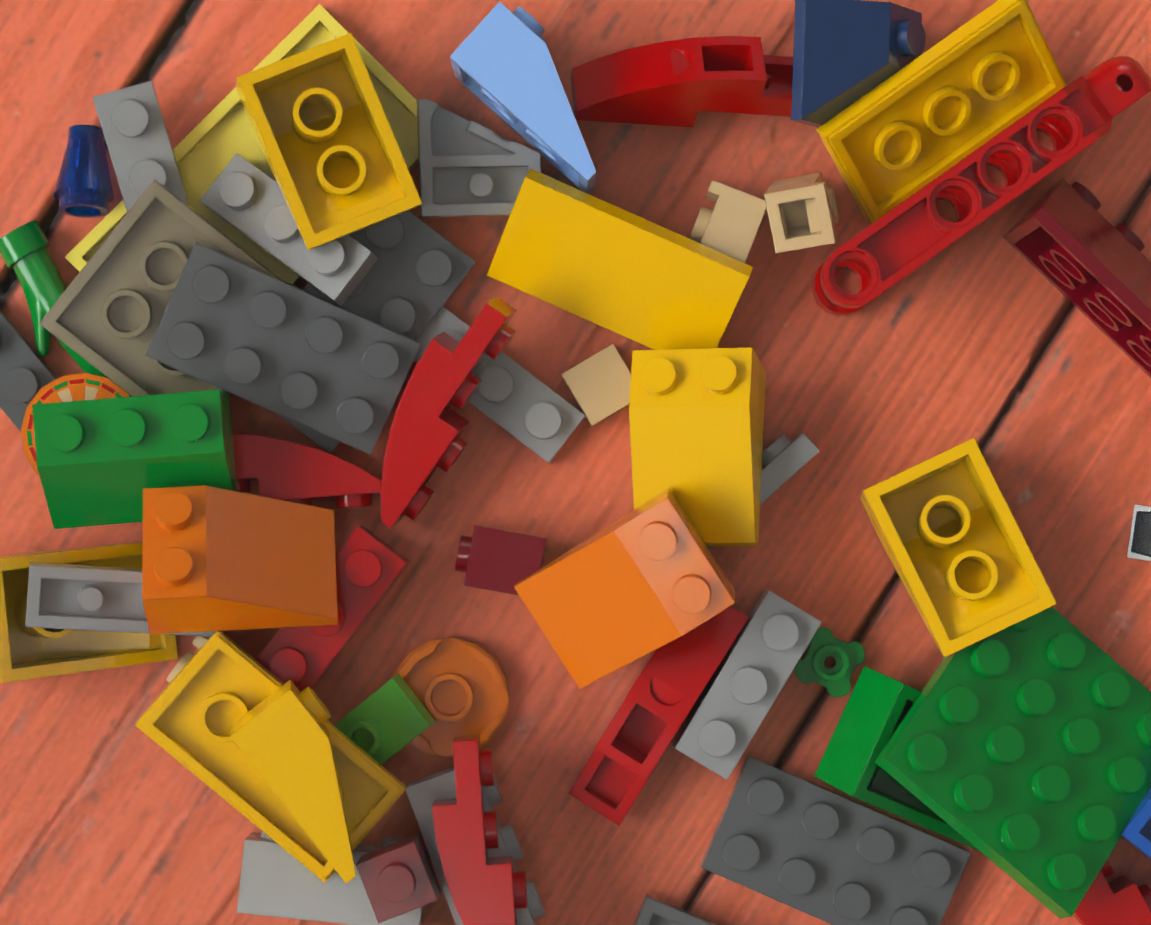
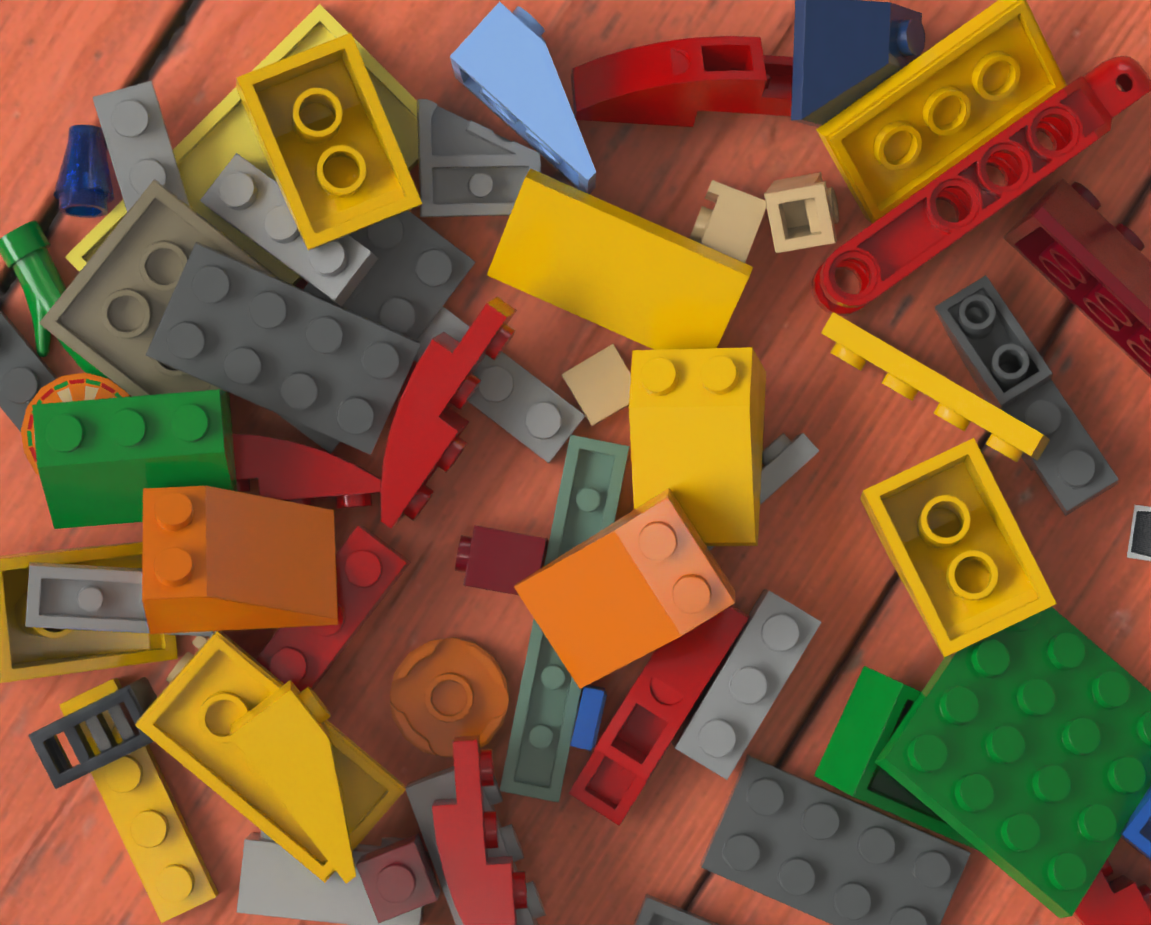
bright green plate [334,674,436,765] -> none
green plate [795,627,865,697] -> none
none -> black slope [28,677,157,789]
none -> yellow plate [59,678,219,923]
none -> sand green plate [500,435,629,803]
none -> blue tile [570,684,607,751]
none -> yellow plate [821,312,1050,463]
none -> dark grey slope [935,275,1119,516]

